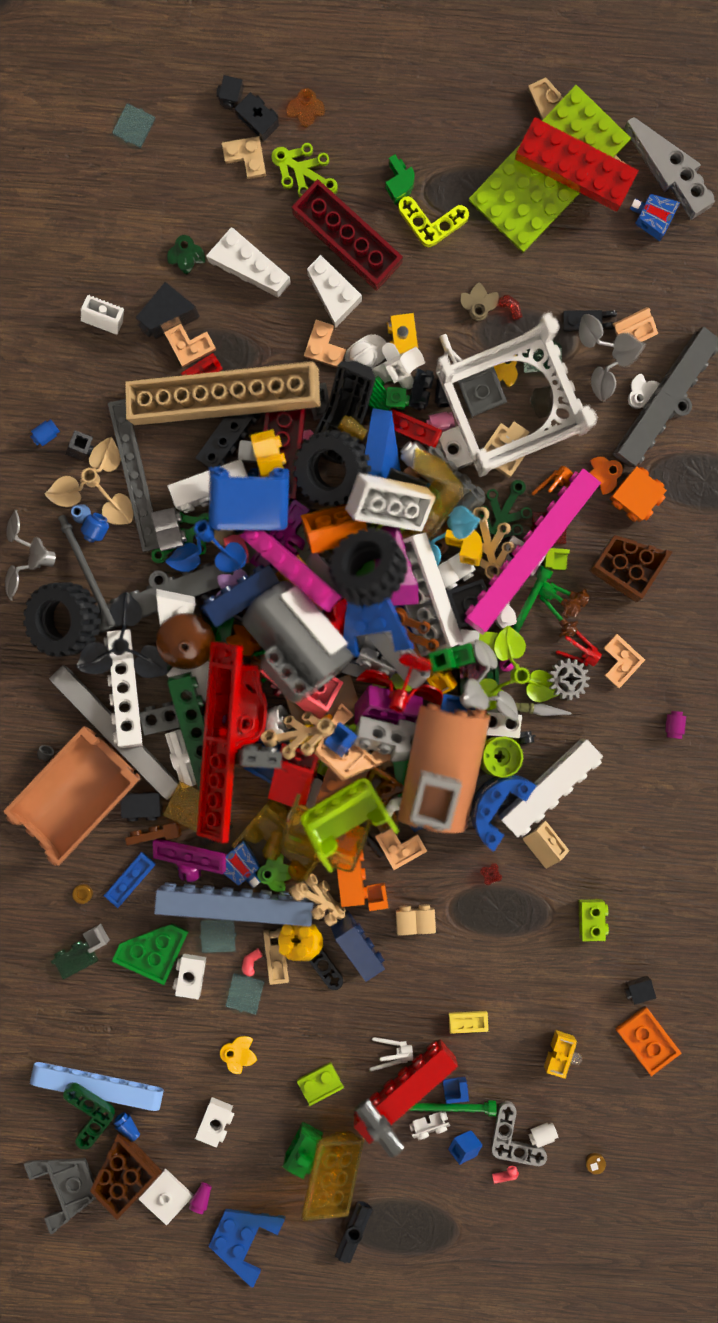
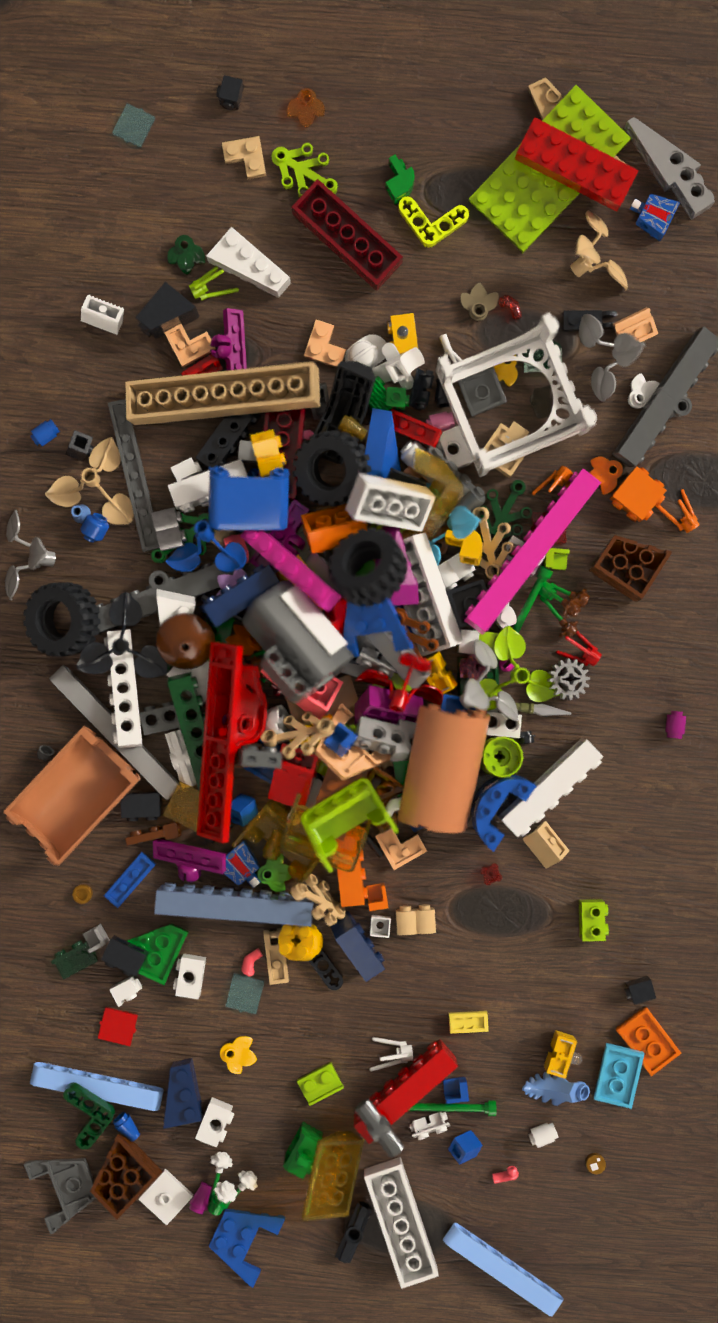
dark grey bar [58,515,116,628] -> none
clear light blue piece [199,920,237,953] -> none
black brick [234,92,279,142] -> none
white wedge [307,255,362,328] -> none
light grey window [410,770,462,831] -> none
green brick [428,643,476,673] -> none
light grey beam [491,1101,547,1166] -> none
light nougat plate [603,634,645,688] -> none
none -> red piece [98,1007,138,1046]
none -> black brick [101,935,149,977]
none -> white brick [110,976,142,1007]
none -> dark blue wedge [163,1058,204,1129]
none -> white brick [171,458,202,482]
none -> lime plant [189,266,239,301]
none -> white plant [208,1152,258,1216]
none -> magenta plate [210,308,247,371]
none -> blue panel [230,794,258,827]
none -> white brick [364,1157,438,1289]
none -> white piece [370,915,391,938]
none -> light blue beam [443,1223,564,1317]
none -> medium blue plant [522,1072,590,1106]
none -> tan plant [570,210,628,291]
none -> medium azure tile [593,1043,644,1109]
none -> orange plant [655,489,700,533]

